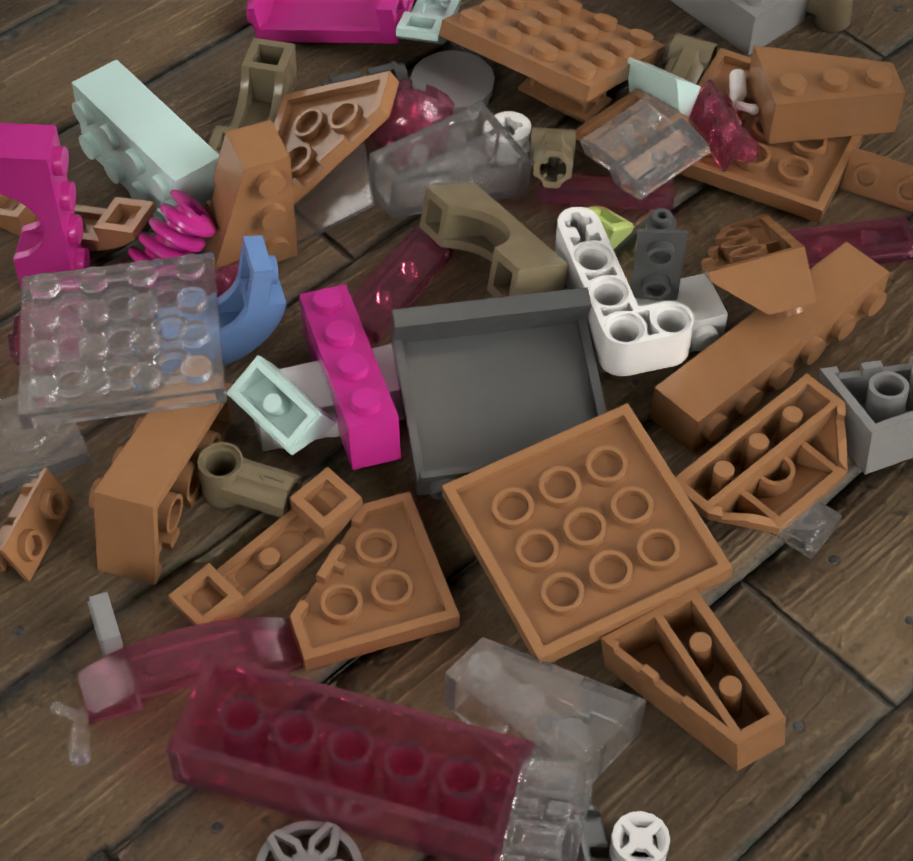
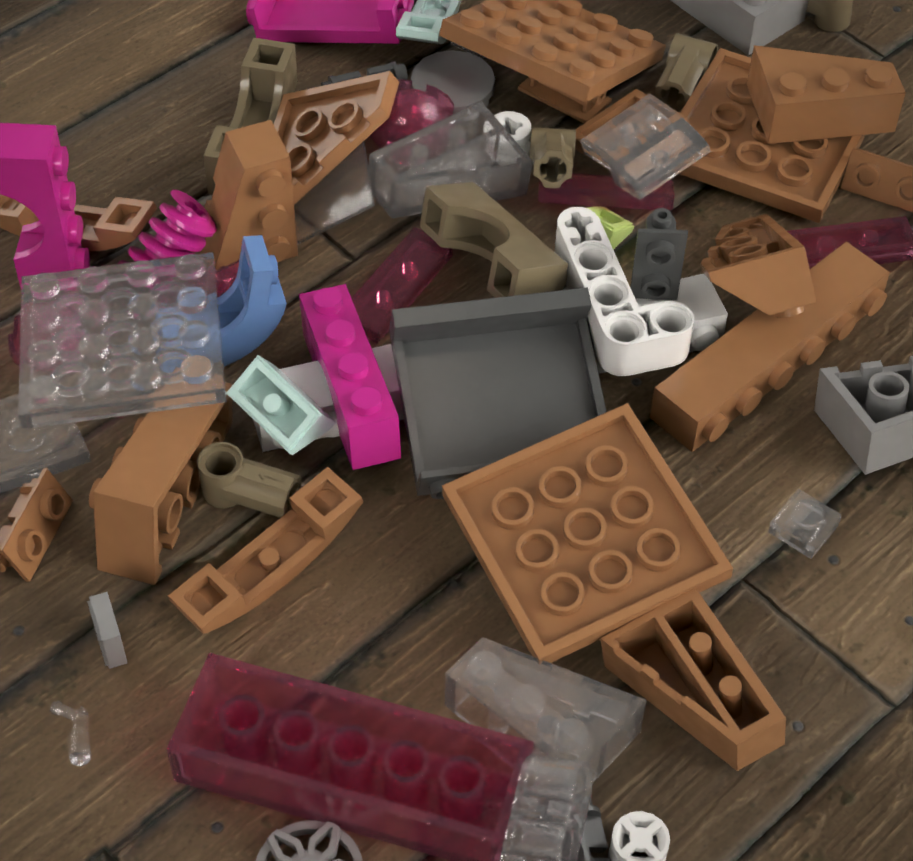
light aqua brick [71,59,219,221] -> none
clear pink slope [78,617,303,724] -> none
medium nougat plate [290,491,460,671] -> none
light aqua slope [627,57,701,119] -> none
medium nougat wedge [675,373,848,534] -> none
clear pink hinge [690,79,759,172] -> none
white piece [729,69,759,115] -> none

